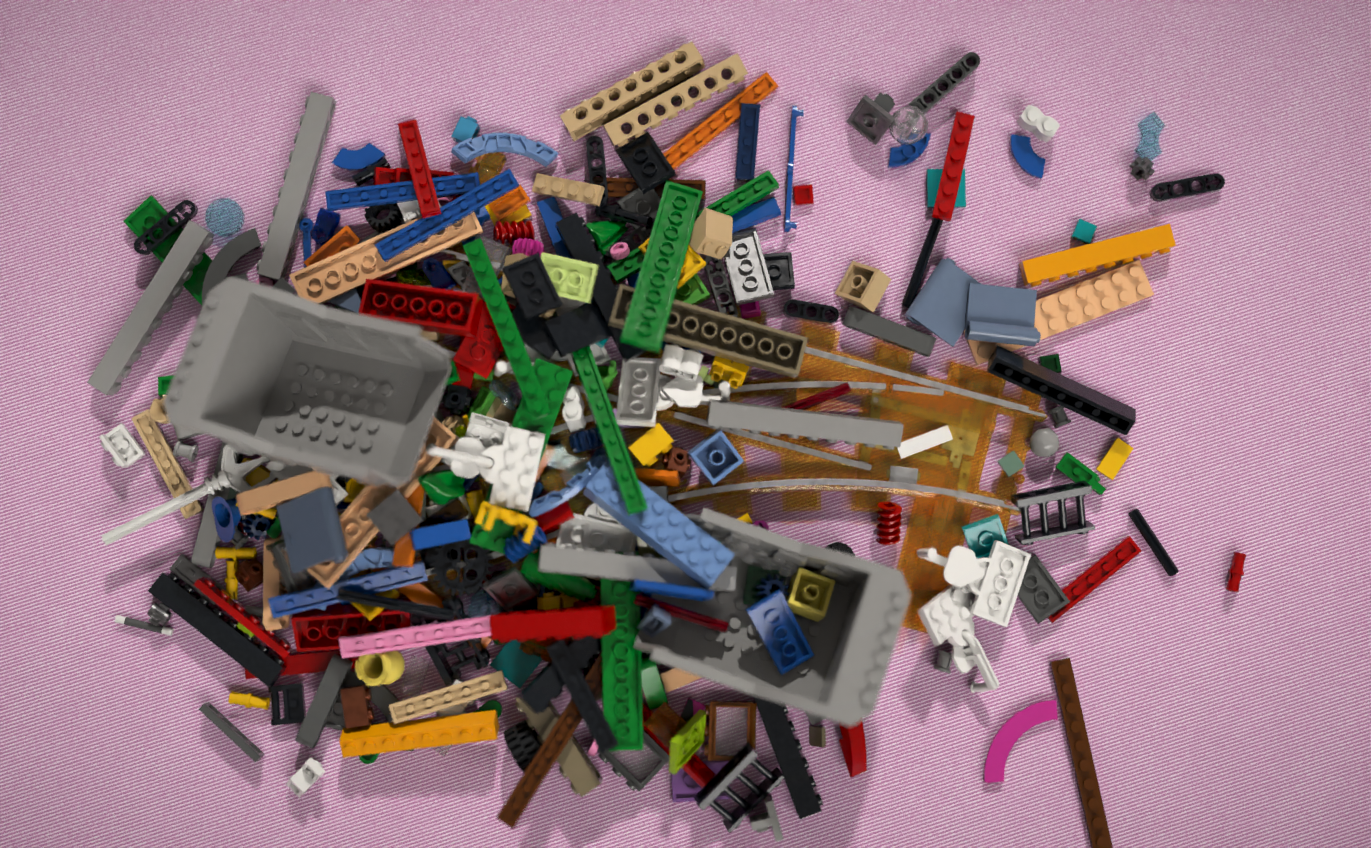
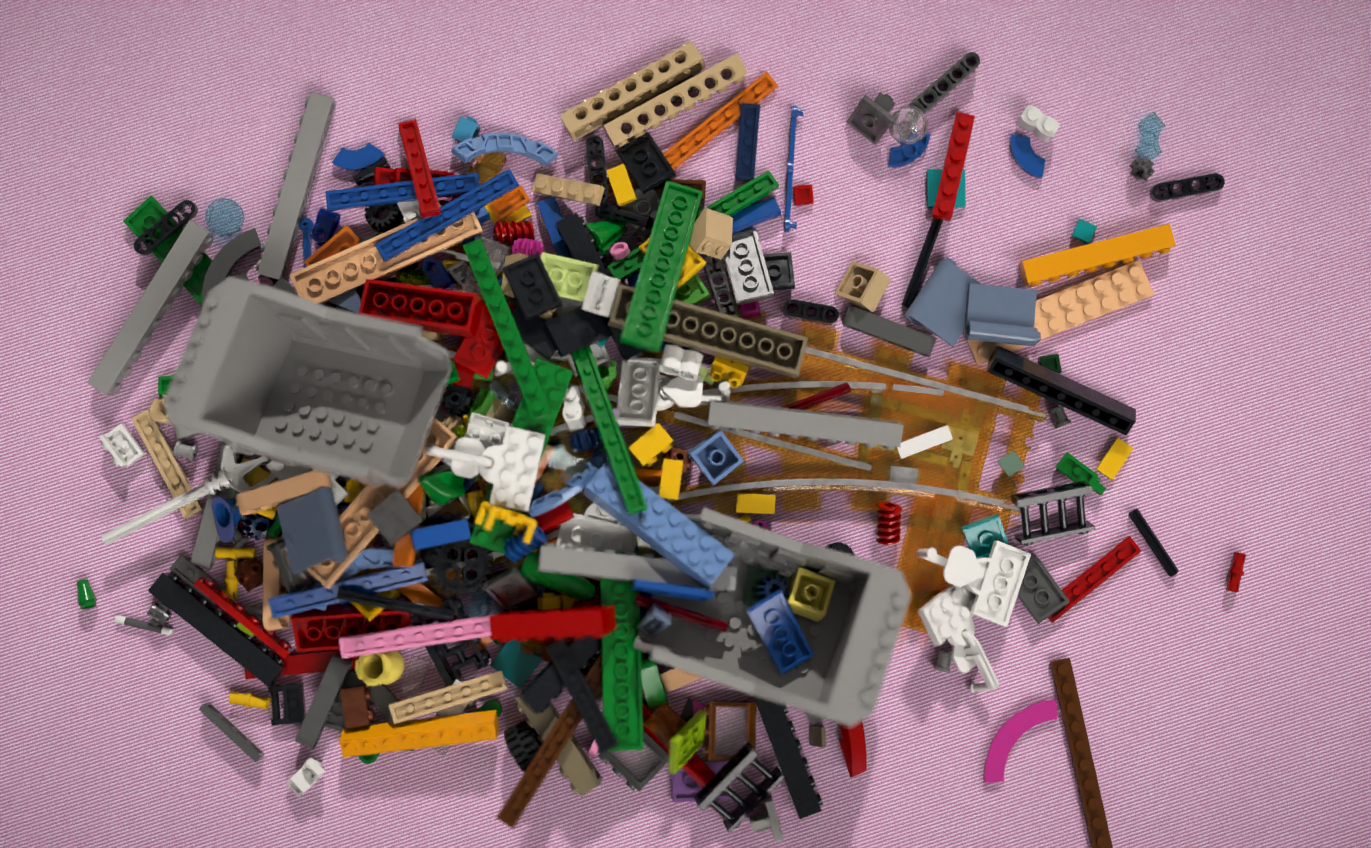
light grey hair [1029,427,1059,457] -> none
none -> green cone [77,579,97,610]
none -> white bracket [582,271,621,317]
none -> yellow tile [606,164,637,207]
none -> yellow tile [659,459,684,500]
none -> yellow tile [736,493,776,514]

